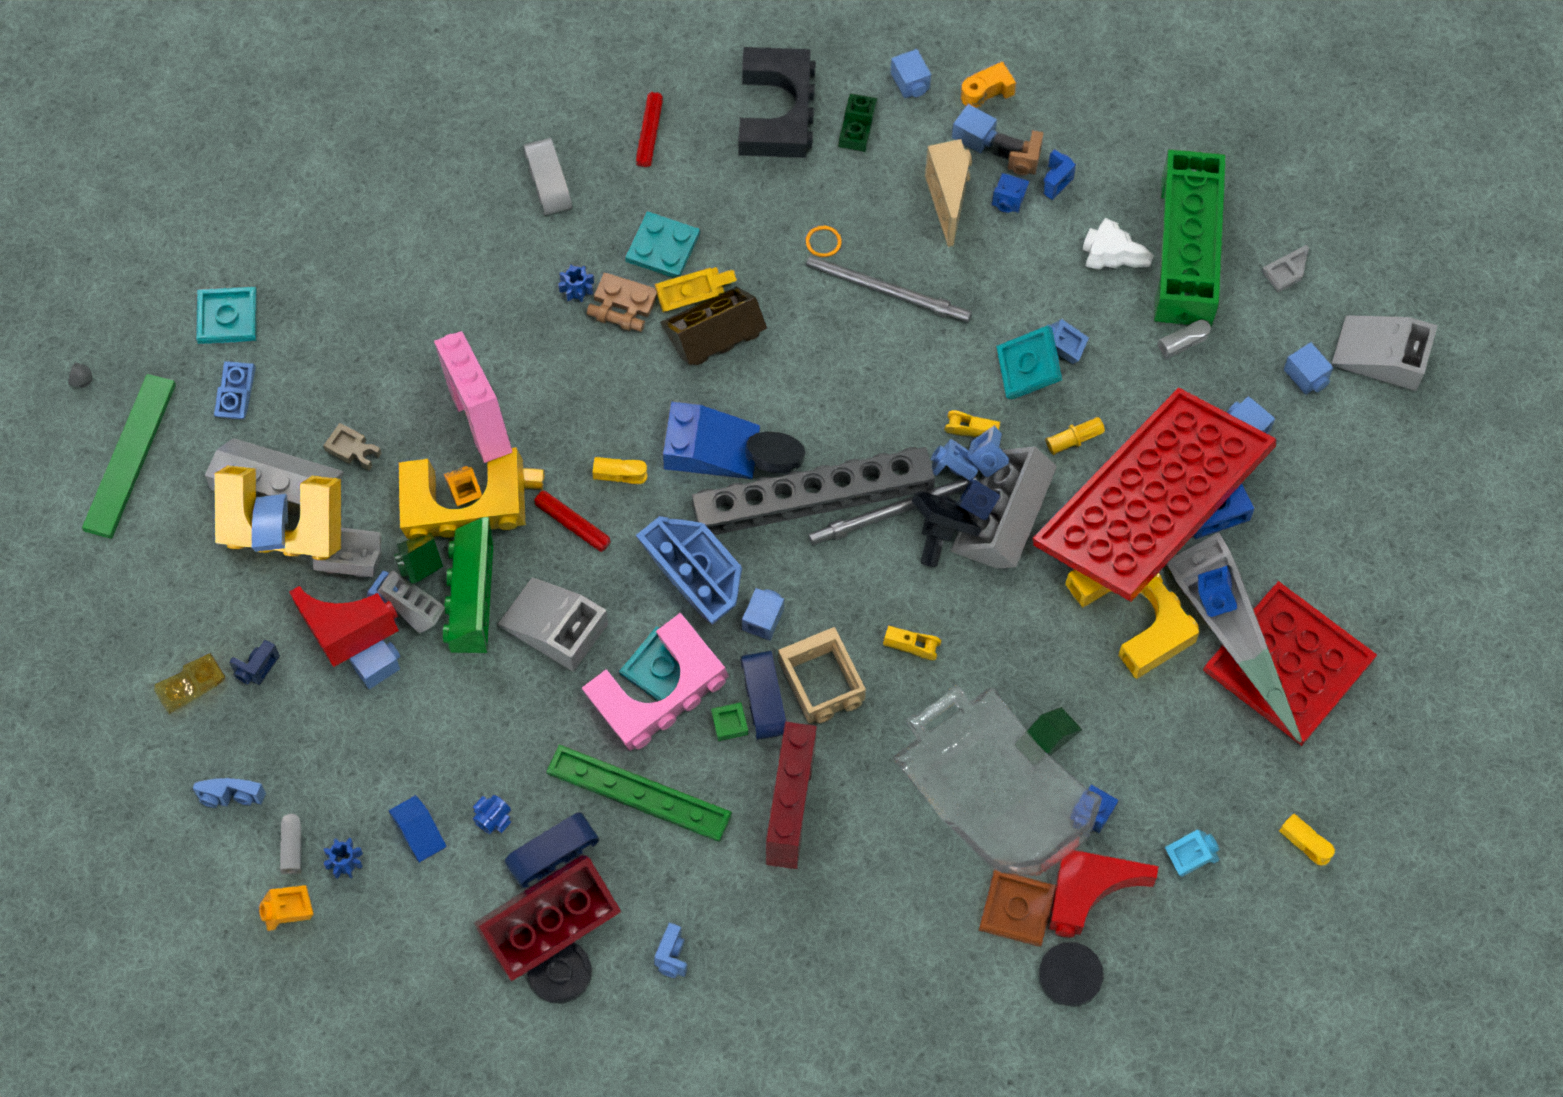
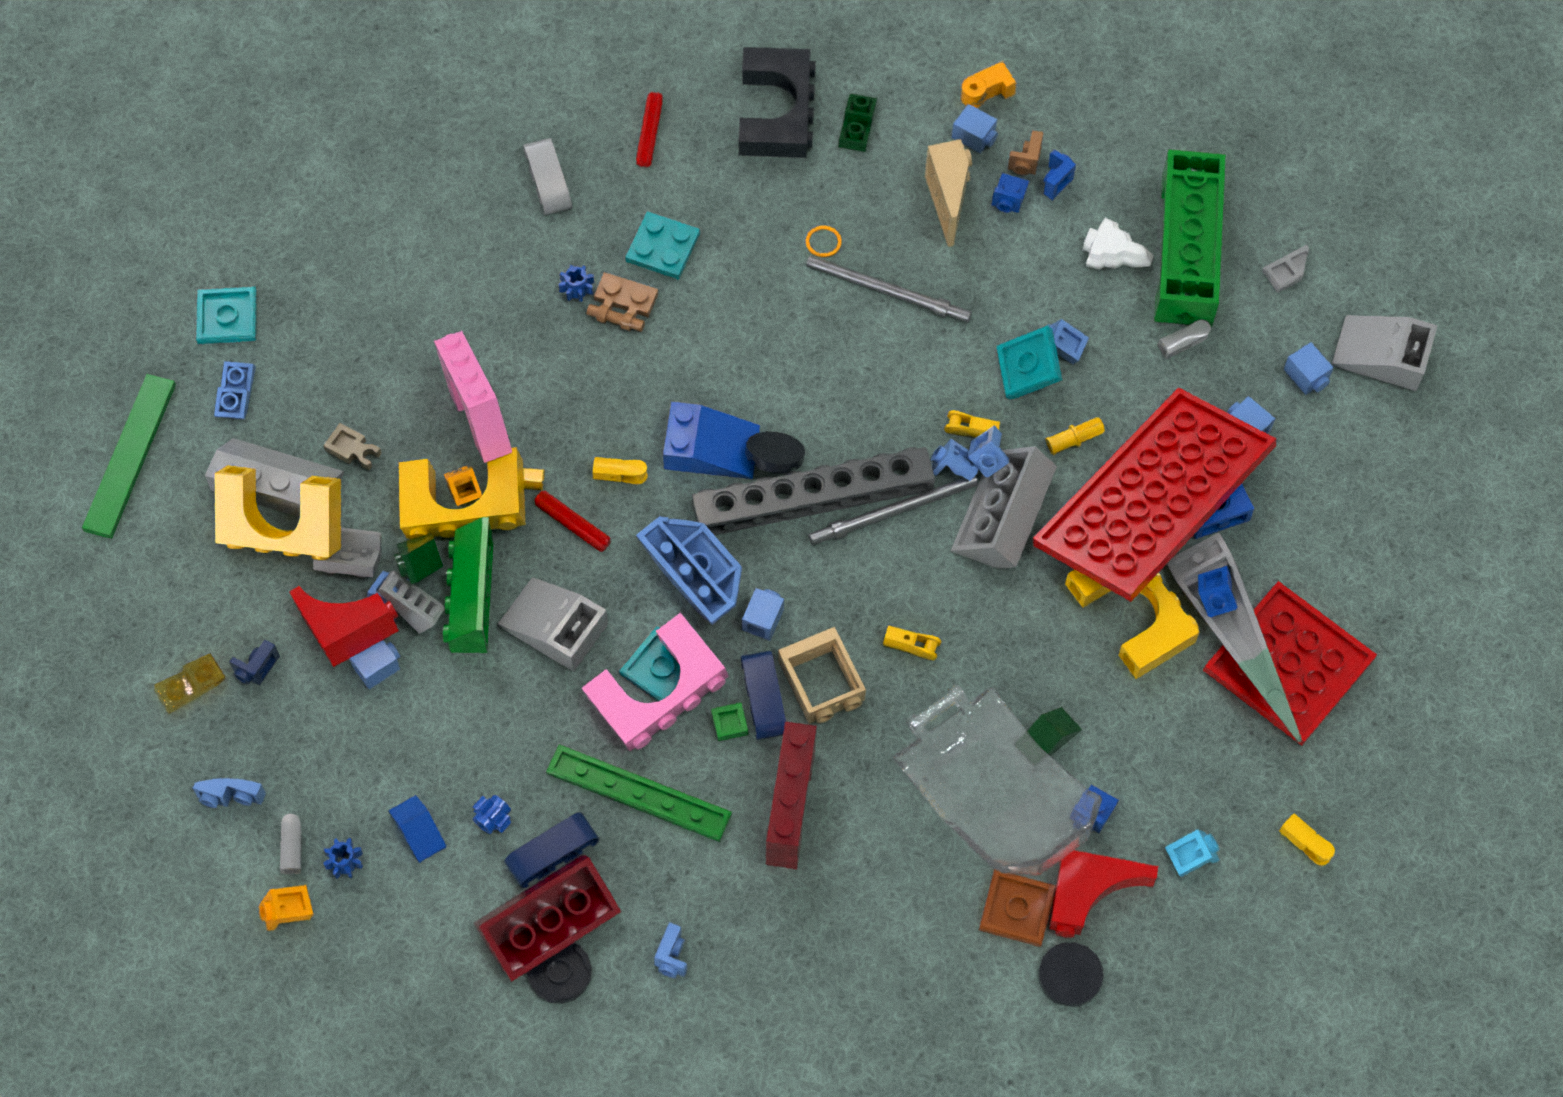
dark grey hinge [68,362,92,388] -> none
medium blue slope [252,494,288,552] -> none
yellow hinge [654,267,737,312] -> none
dark brown slope [660,286,768,365] -> none
medium blue brick [891,49,931,98] -> none
black piece [912,491,982,567] -> none
dark blue bracket [957,479,1000,520] -> none
black tile [993,132,1024,160] -> none

